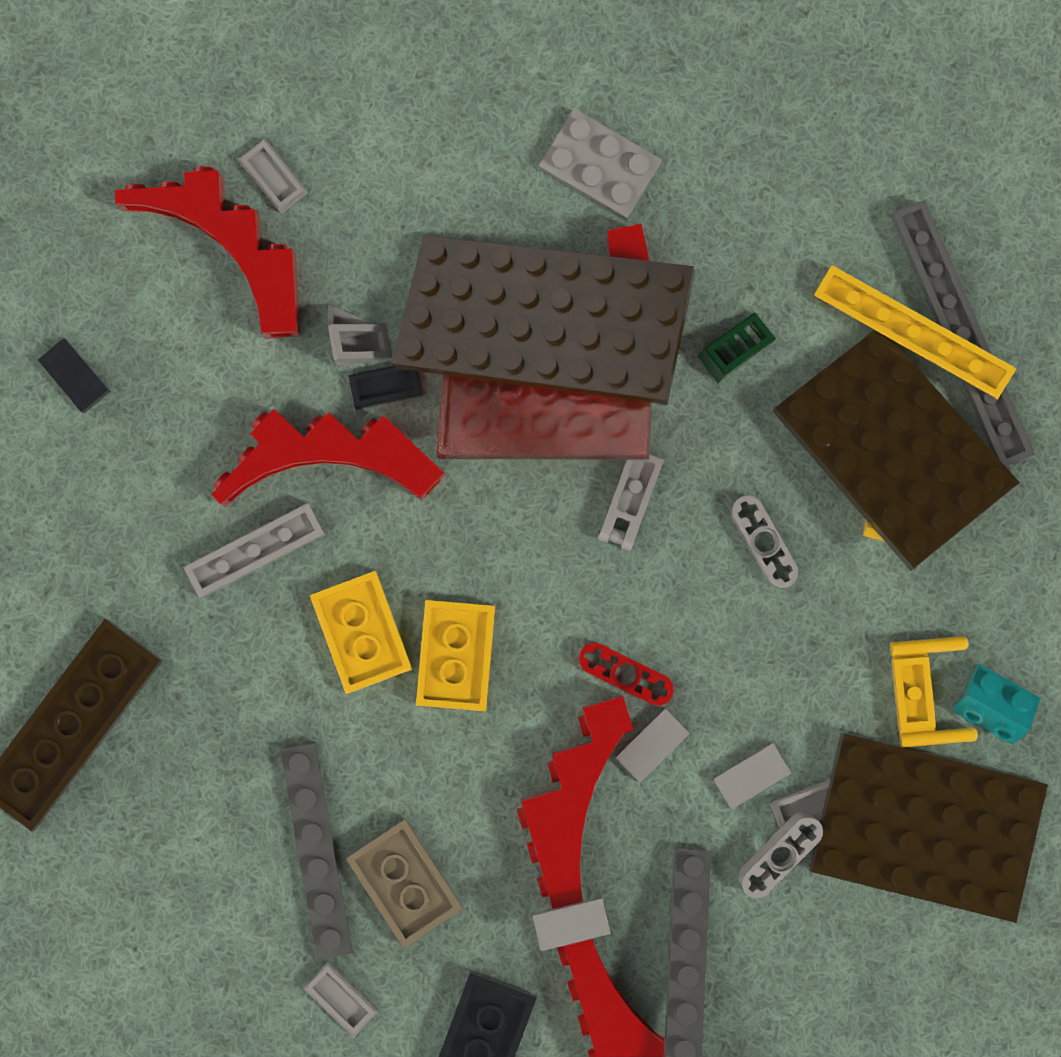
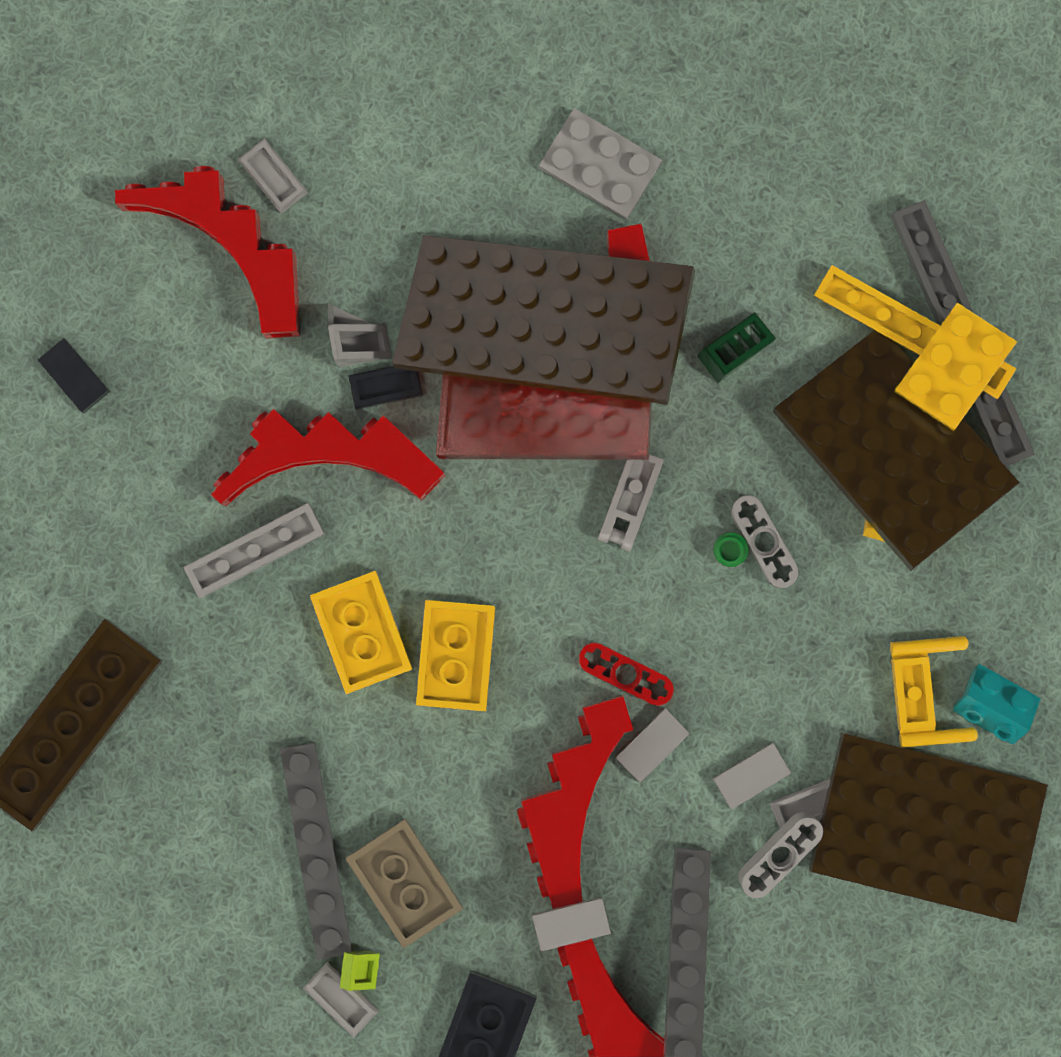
none -> lime plate [339,951,380,991]
none -> green plate [713,532,749,567]
none -> yellow plate [895,303,1017,431]

